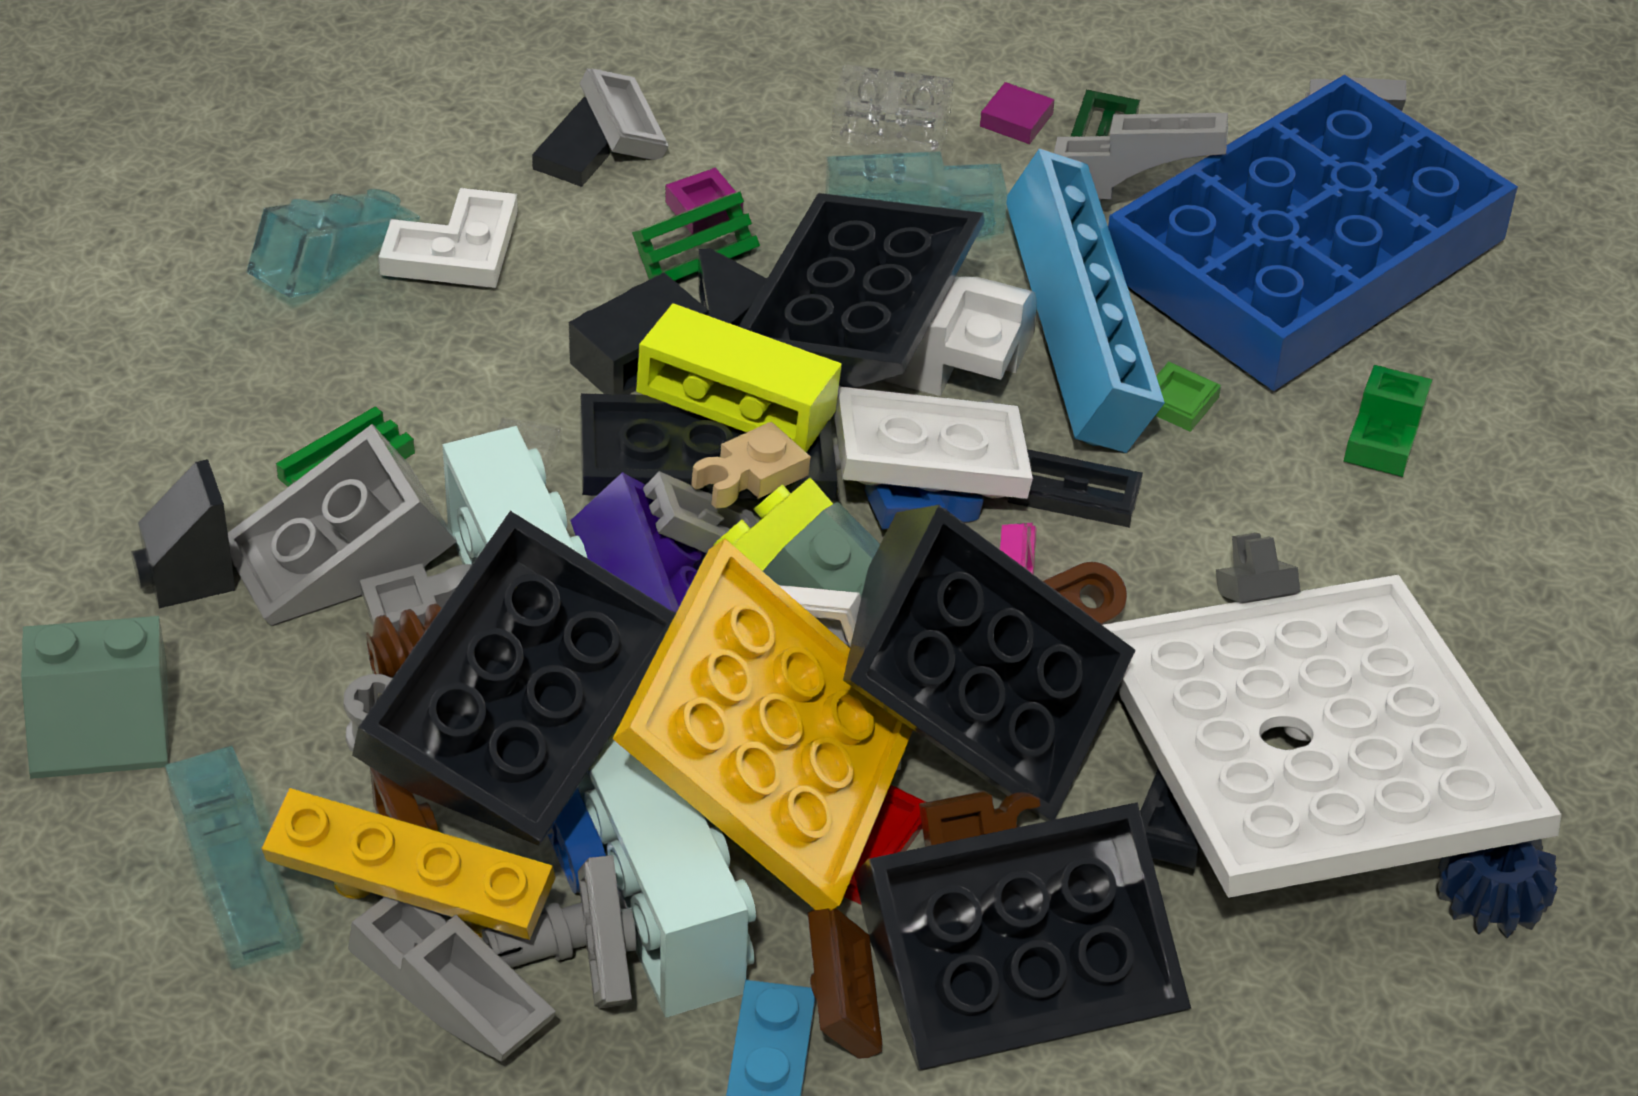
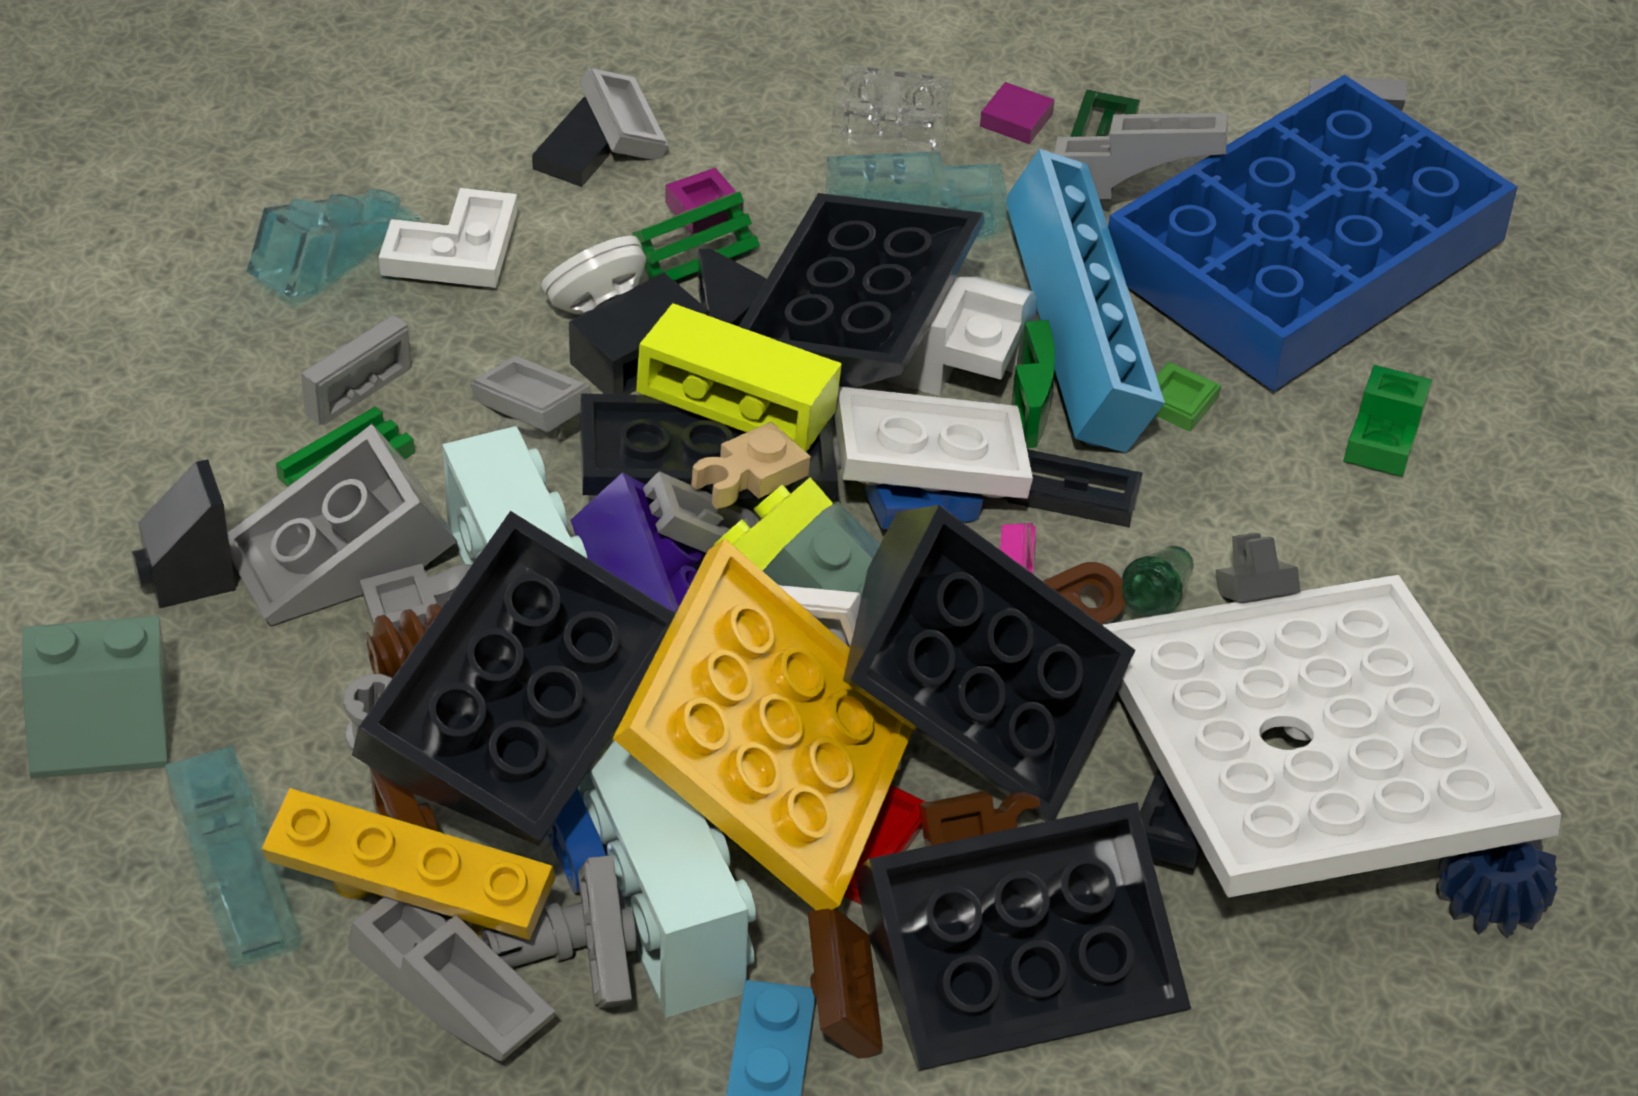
none -> light grey plate [301,314,411,425]
none -> light grey tile [470,356,592,432]
none -> white piece [541,236,646,315]
none -> green slope [1011,319,1055,448]
none -> clear green cone [1122,546,1194,617]

